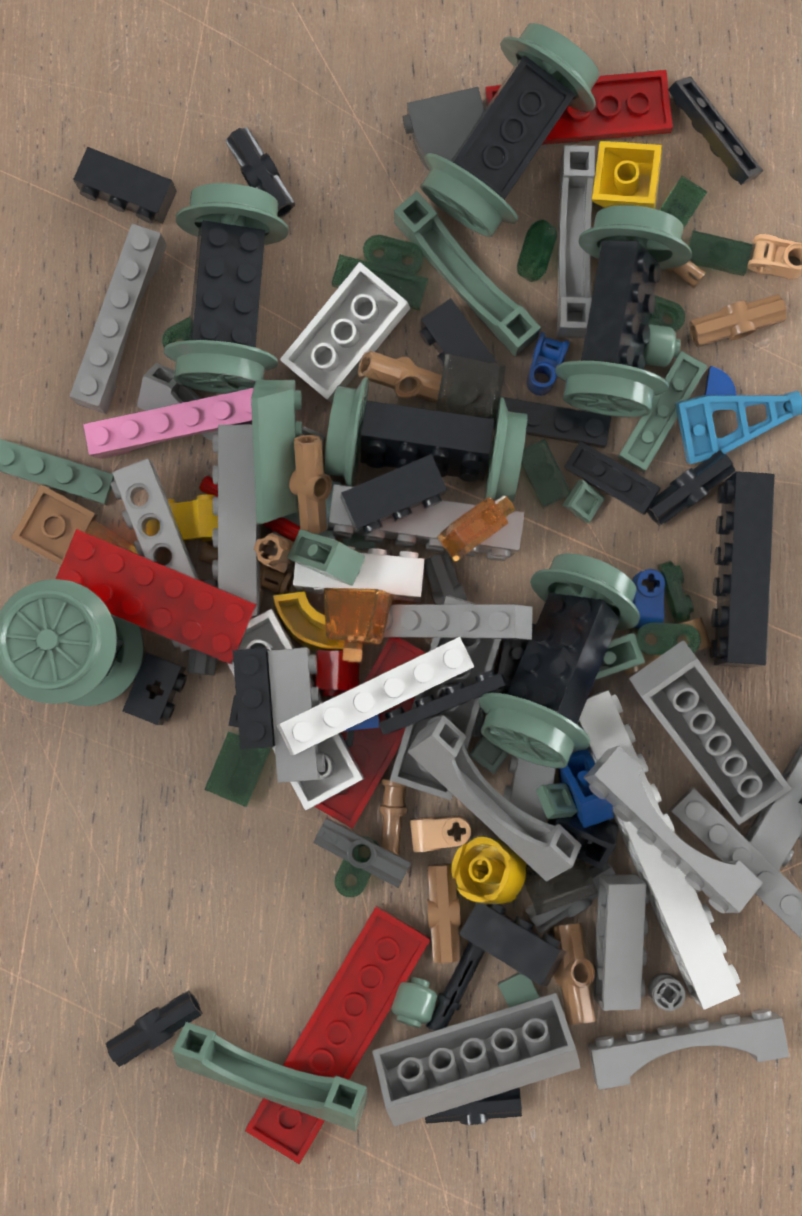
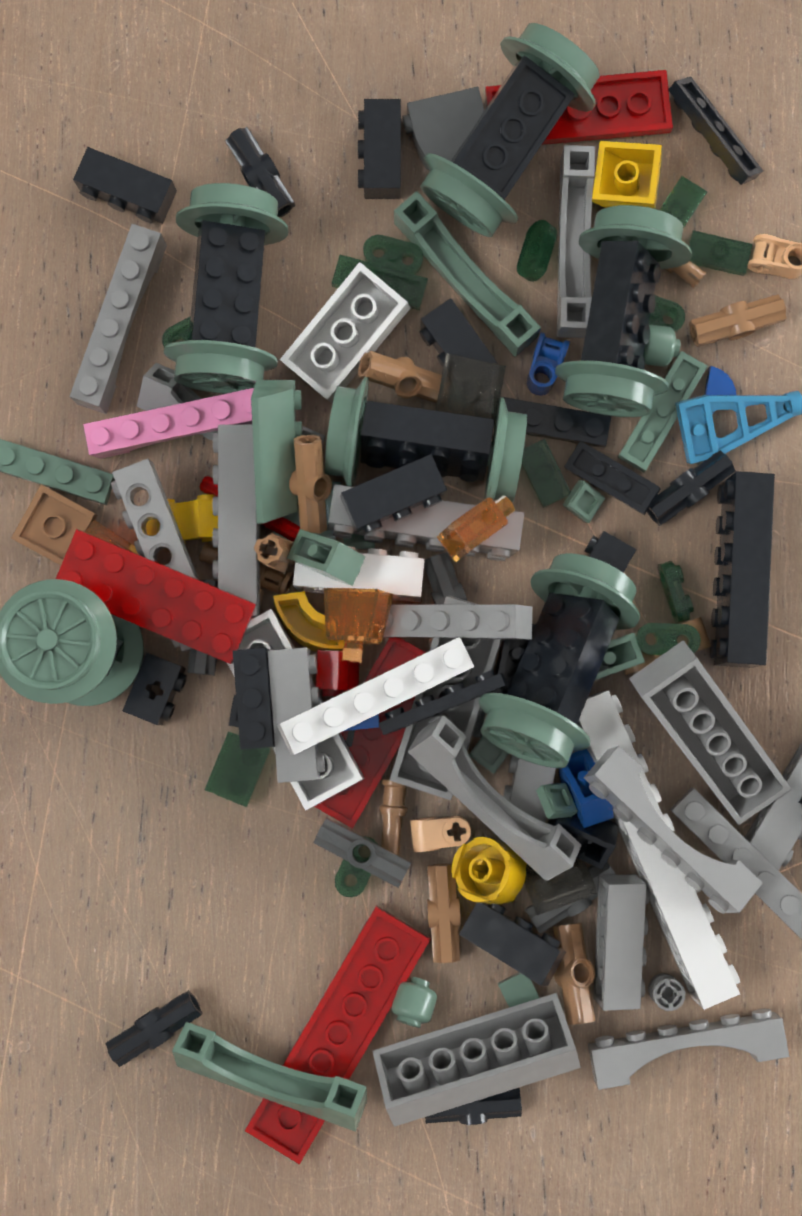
black pin [426,941,486,1031] -> none
blue piece [632,569,665,630] -> none
none -> black brick [358,99,401,199]
none -> black brick [584,531,637,573]

